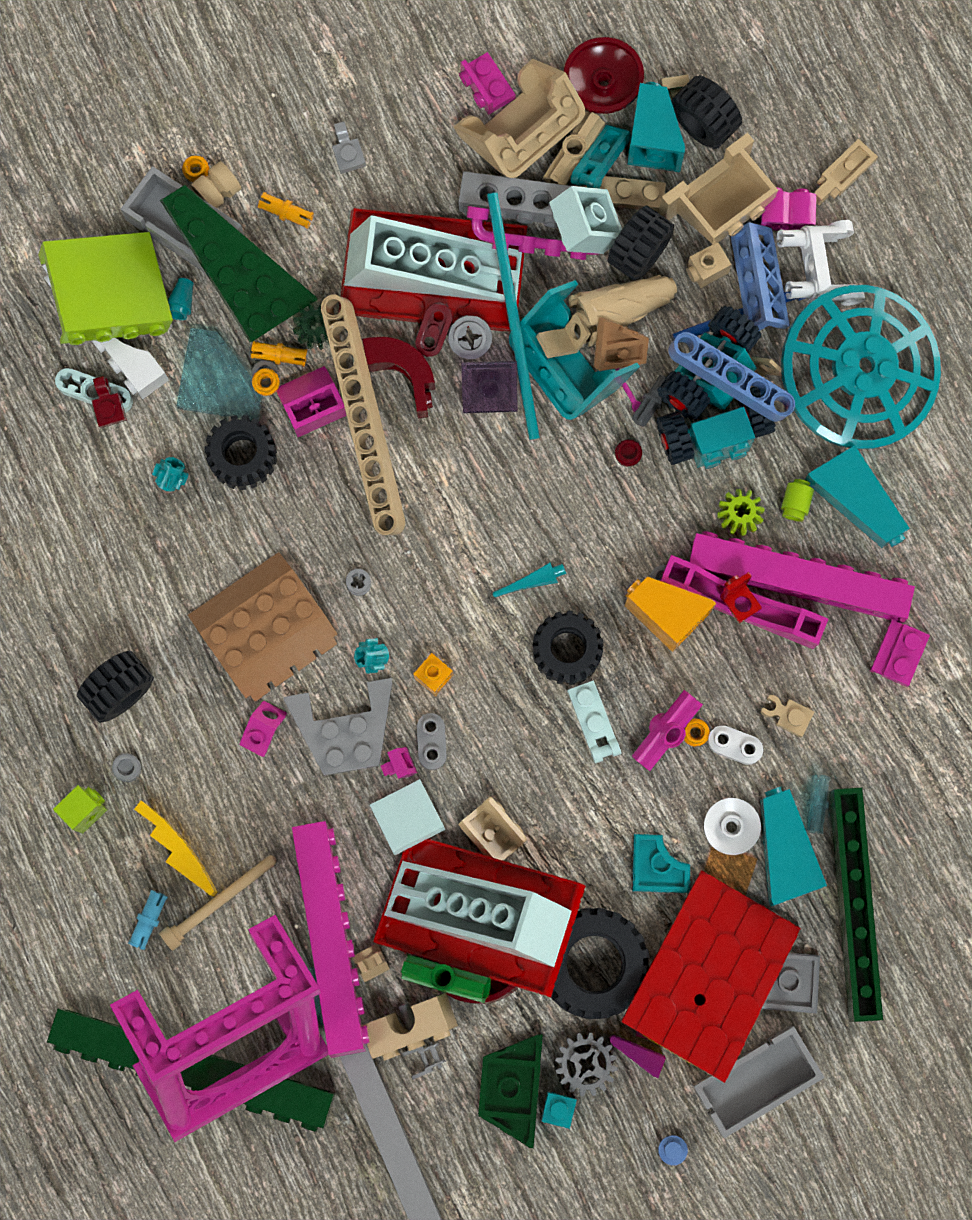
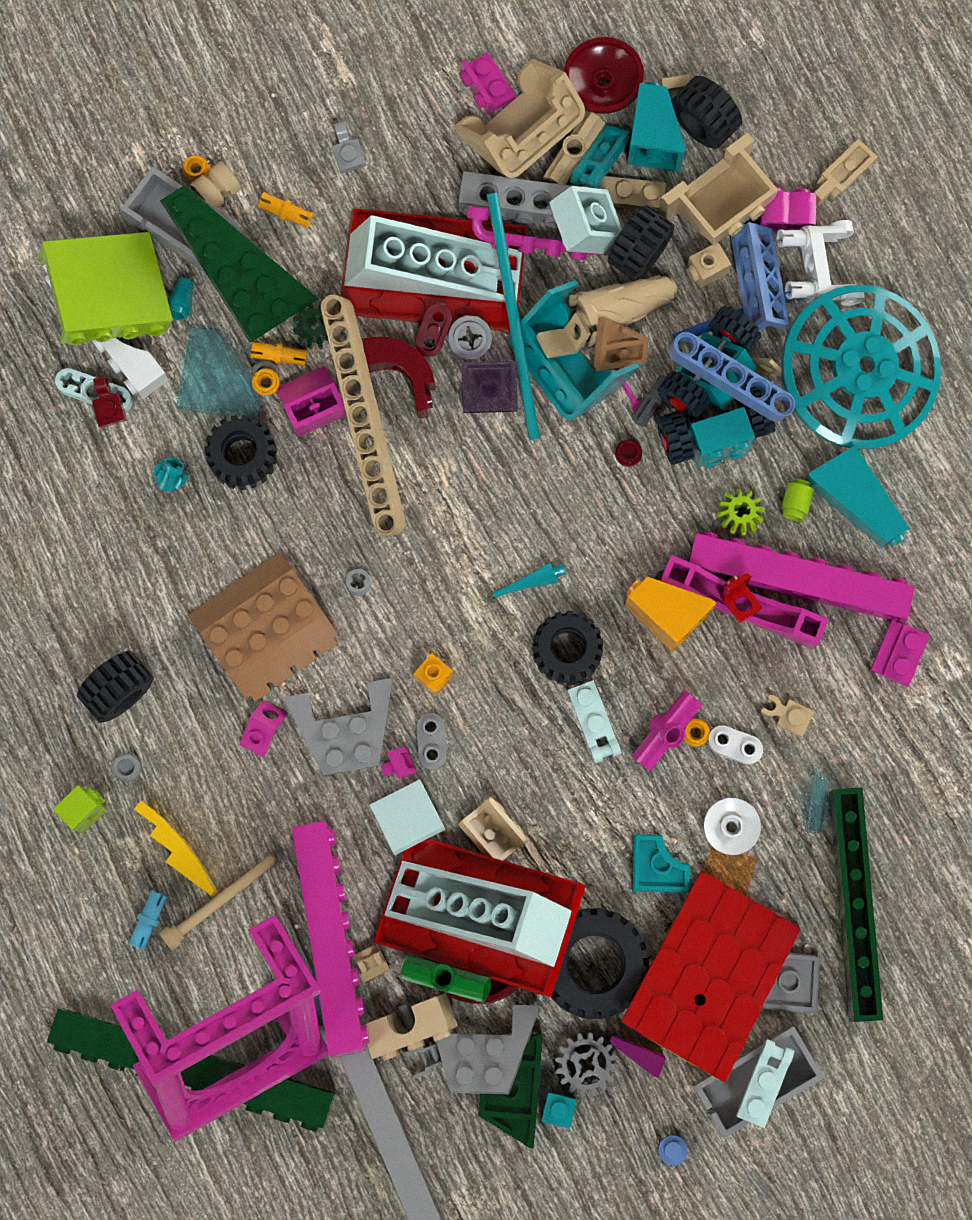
teal gear [354,638,389,674] -> none
teal slope [760,787,827,907] -> none
none -> light grey wing [436,1004,540,1094]
none -> light aqua plate [736,1039,794,1128]

